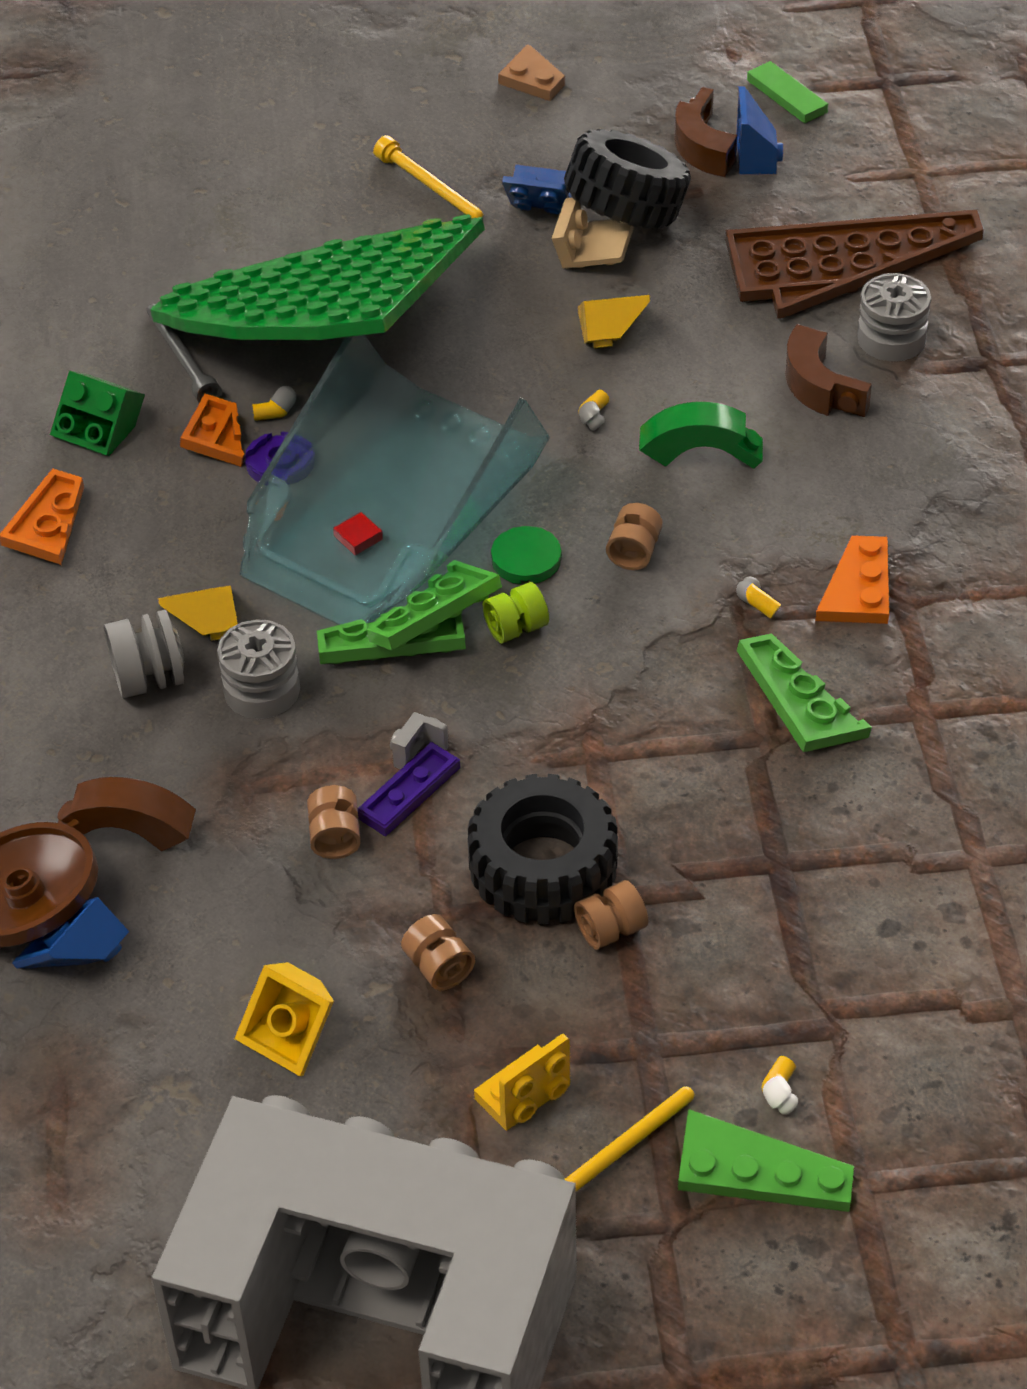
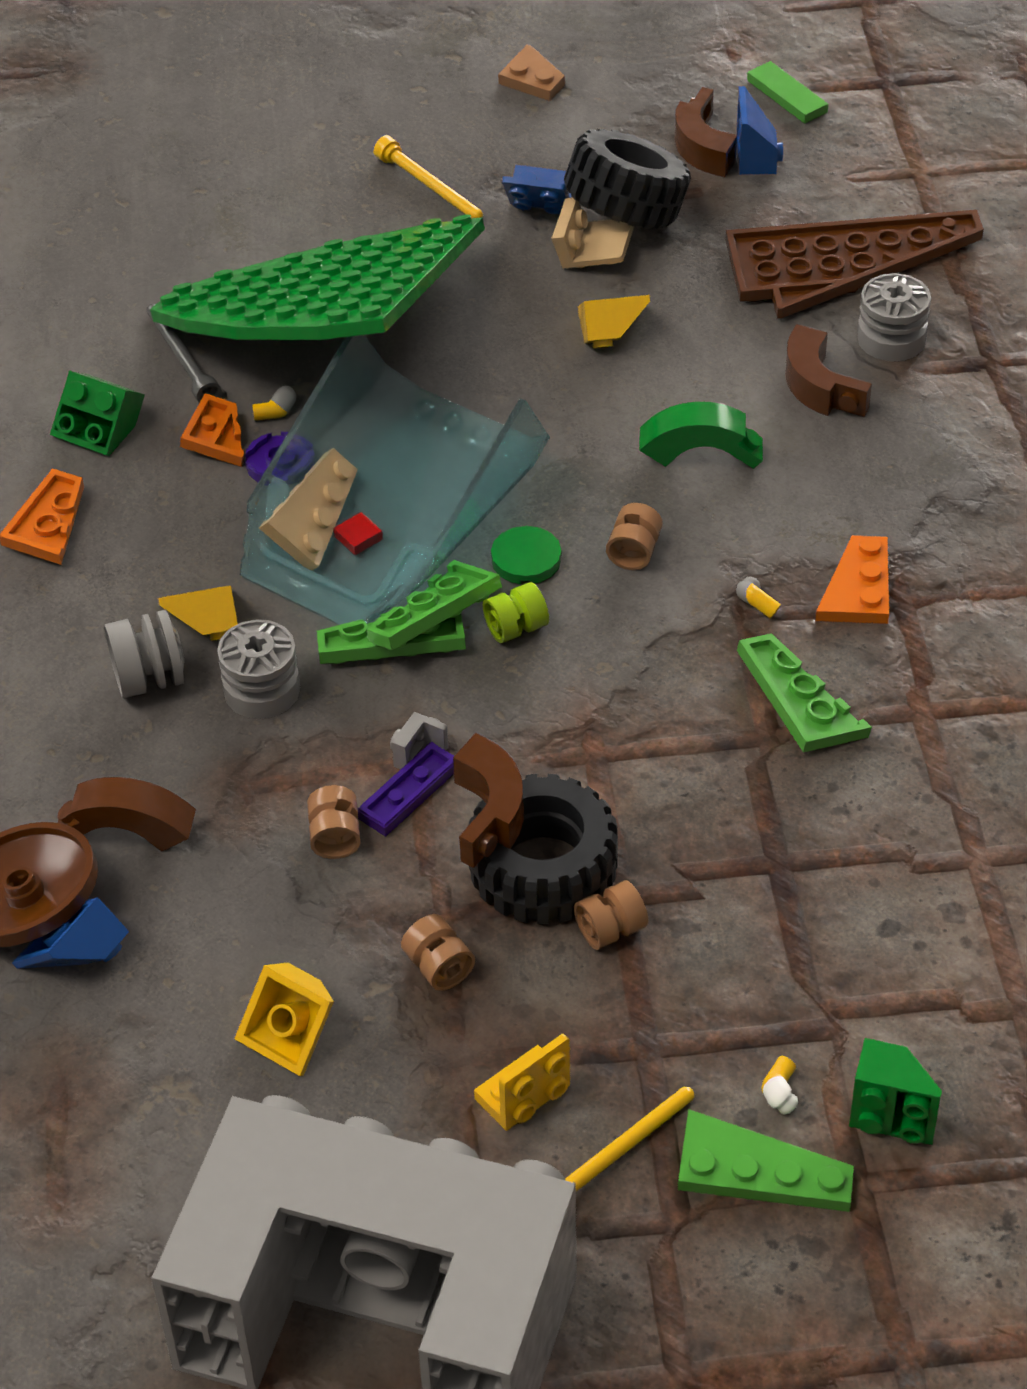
light grey arm [579,389,609,431] -> none
none -> tan wing [259,448,358,572]
none -> reddish brown arch [453,733,524,868]
none -> green slope [849,1038,942,1145]

